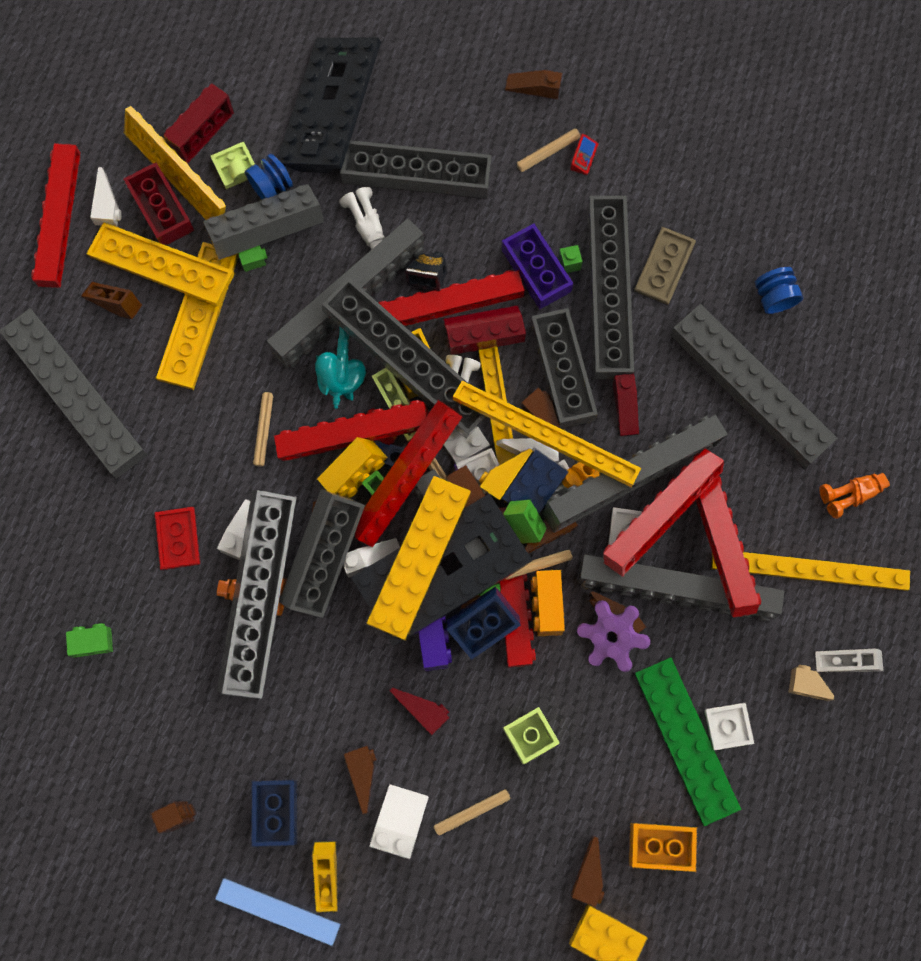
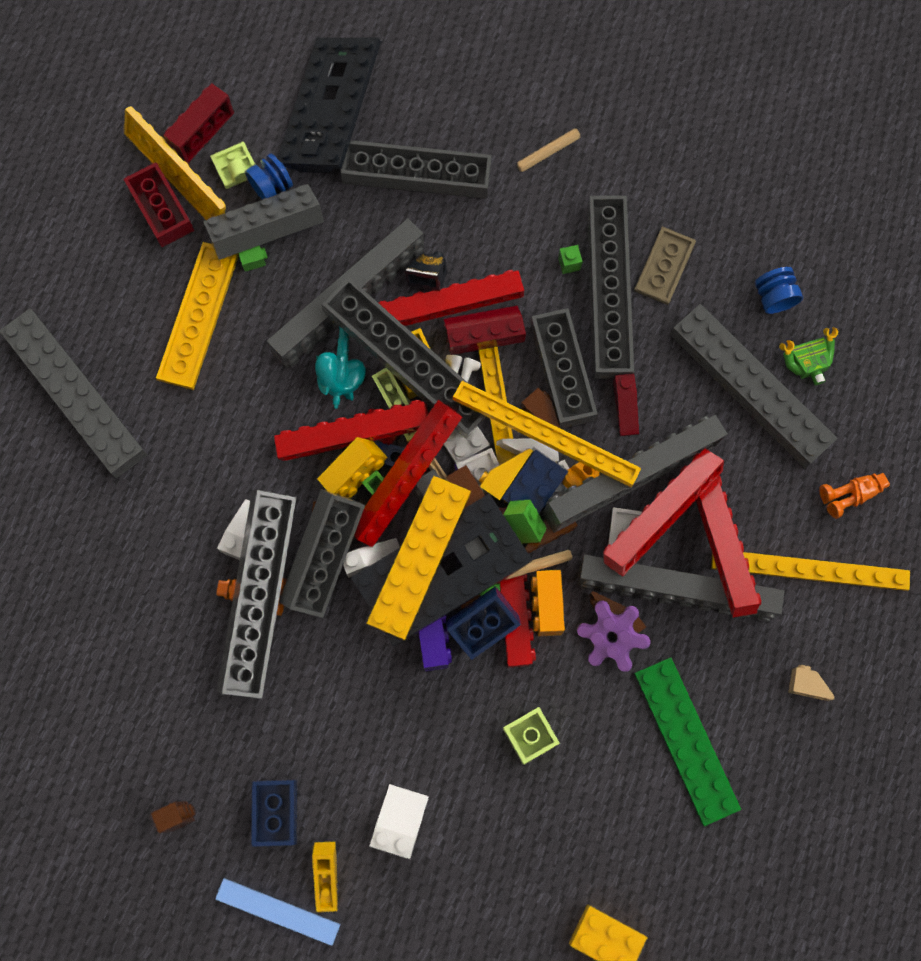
red brick [31,144,81,288] -> none
bright green brick [66,624,113,658] -> none
reddish brown slope [81,282,142,319] -> none
yellow plate [87,222,235,306] -> none
white slope [90,167,122,227] -> none
red tile [155,507,200,570] -> none
tan axle [253,392,273,467] -> none
white piece [339,187,385,250] -> none
reddish brown slope [344,746,377,814] -> none
dark red slope [389,688,449,735] -> none
tan axle [434,790,510,835] -> none
dark purple brick [501,224,573,310] -> none
reddish brown slope [505,70,562,99] -> none
slope [570,134,598,175] -> none
reddish brown slope [570,836,604,907] -> none
light orange brick [629,823,697,872] -> none
white plate [704,703,754,750] -> none
white slope [816,649,883,672] -> none
none -> bright green torso [779,327,838,386]

